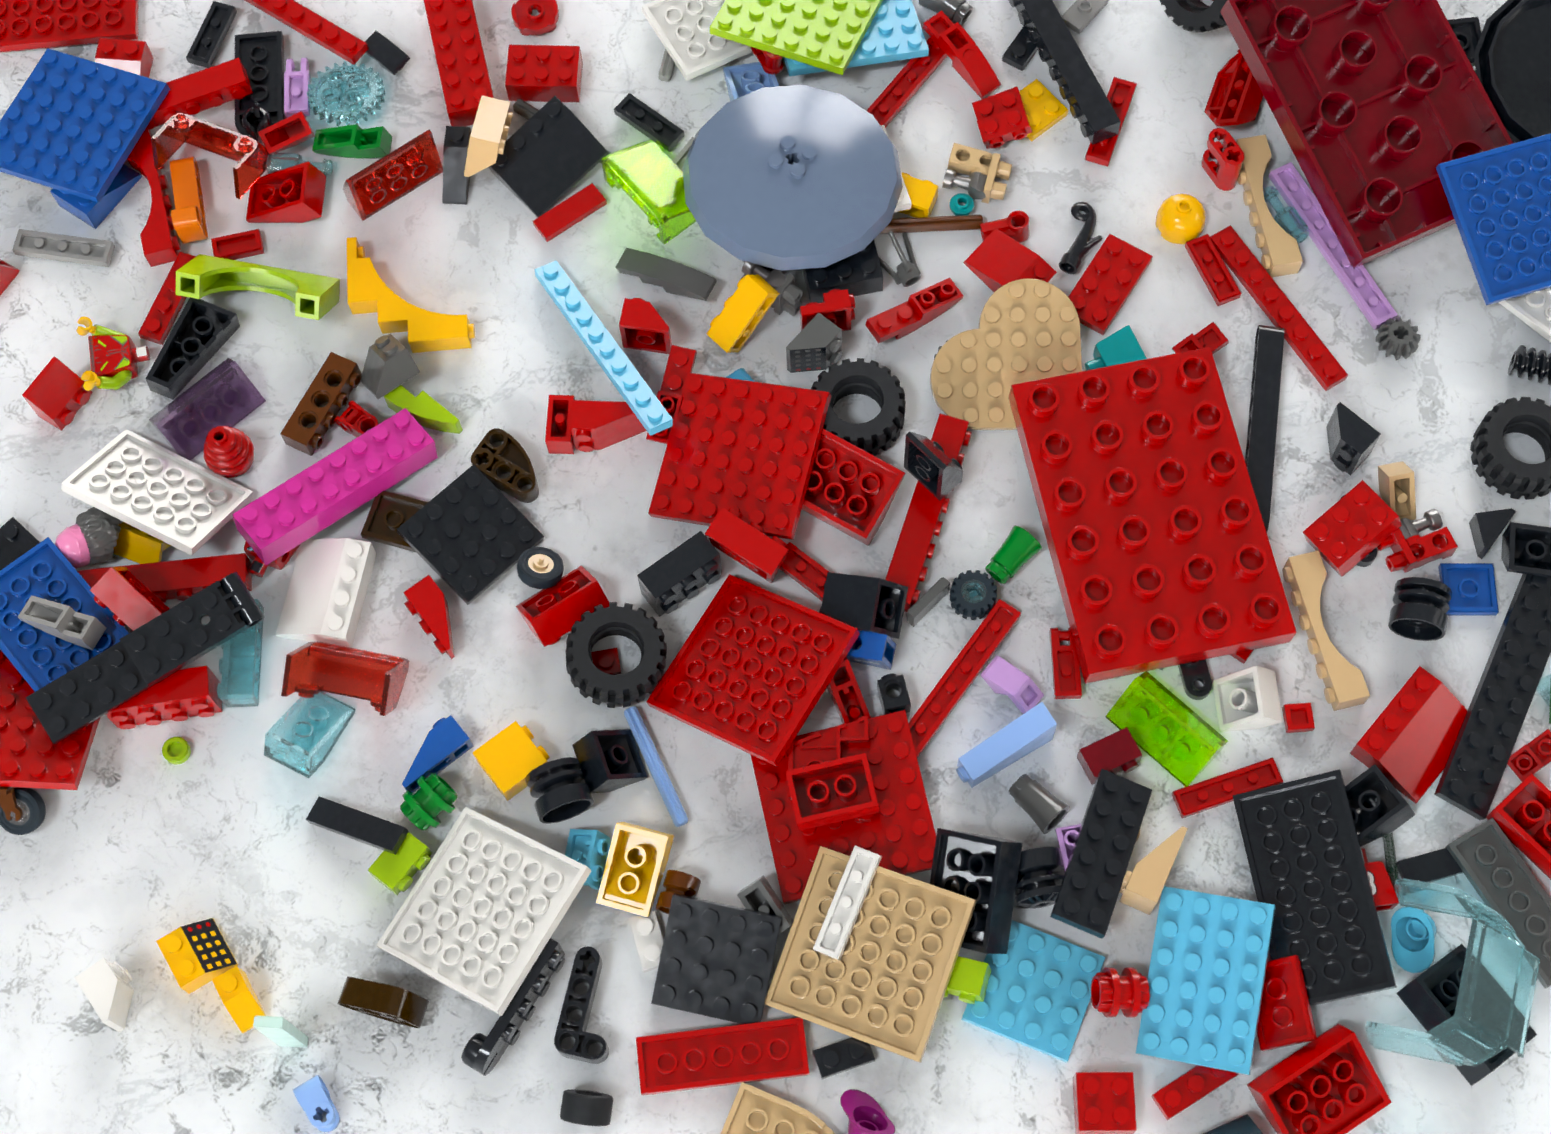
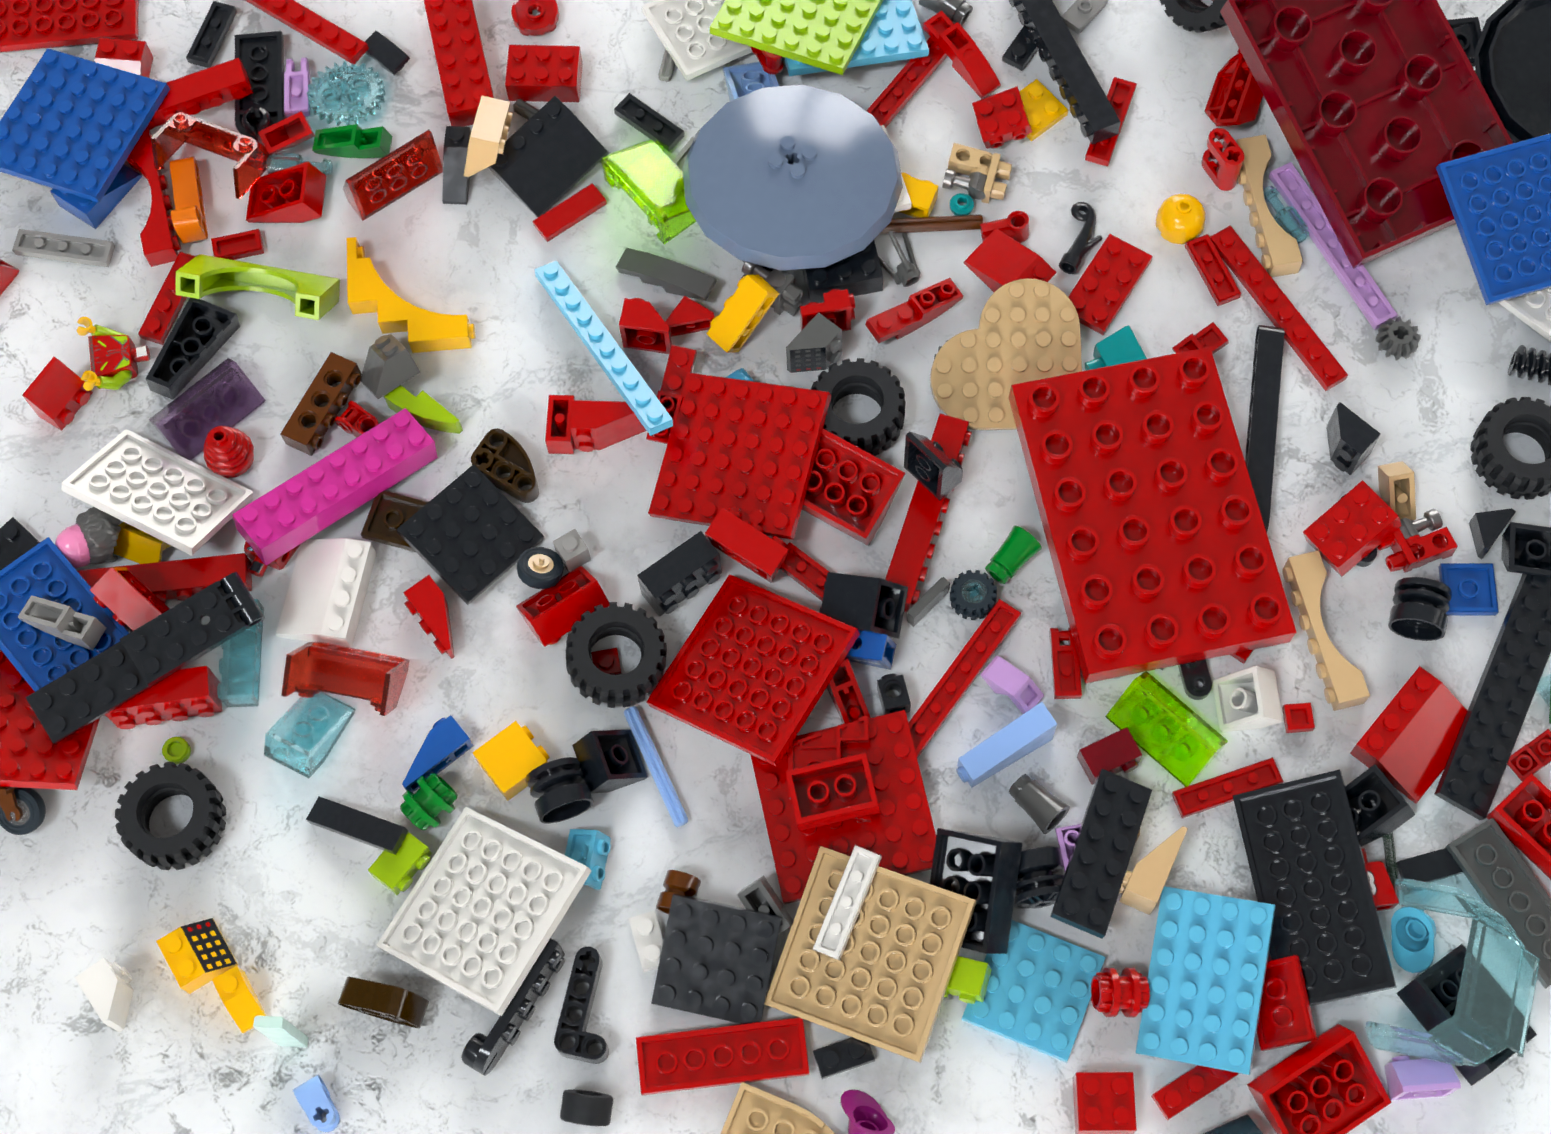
yellow slope [596,822,674,917] -> none
none -> black tyre [115,762,227,871]
none -> light grey brick [553,529,591,573]
none -> red slope [665,296,715,337]
none -> lavender slope [1384,1053,1461,1100]

